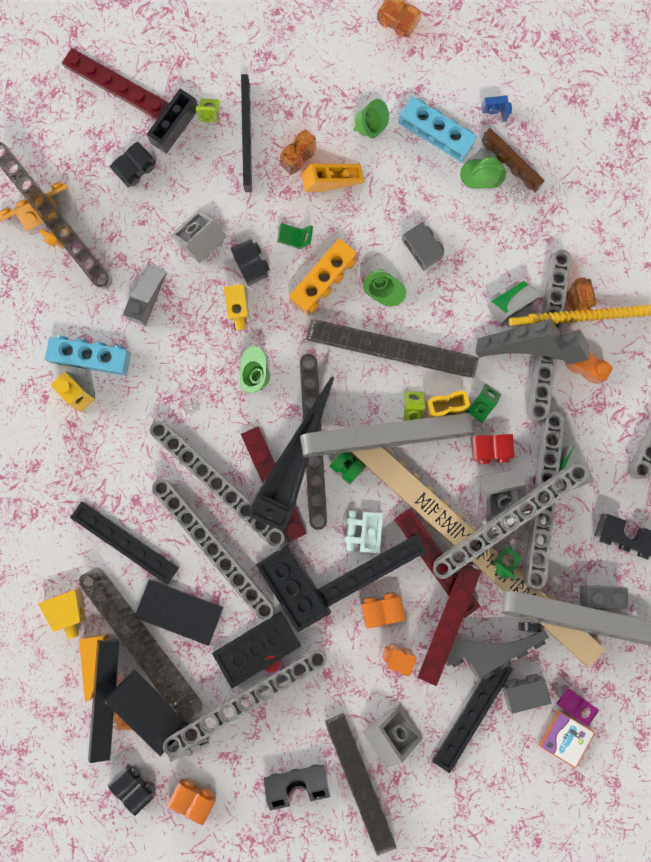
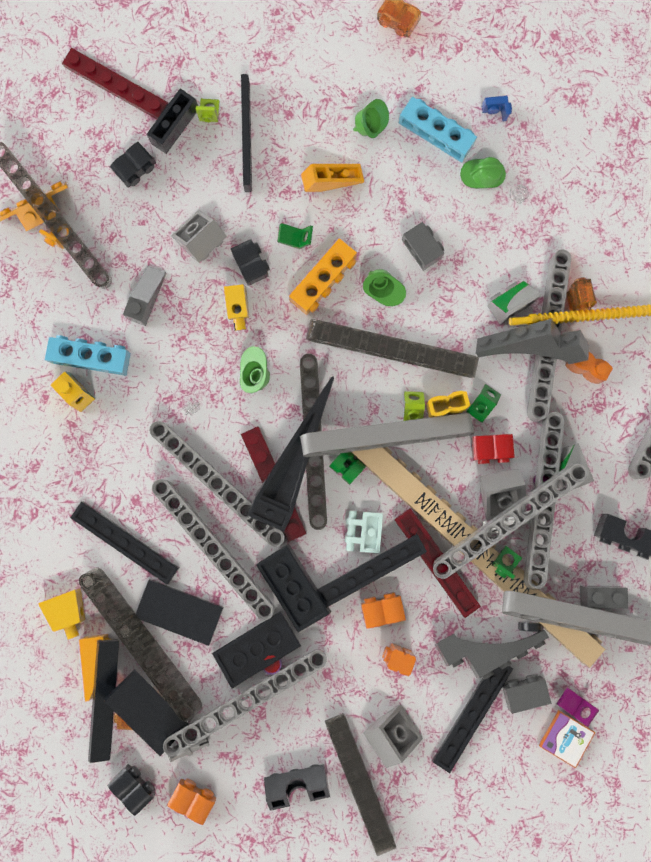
clear orange brick [280,130,316,175] -> none
dark red plate [417,564,481,686] -> none
reddish brown plate [481,128,545,193] -> none

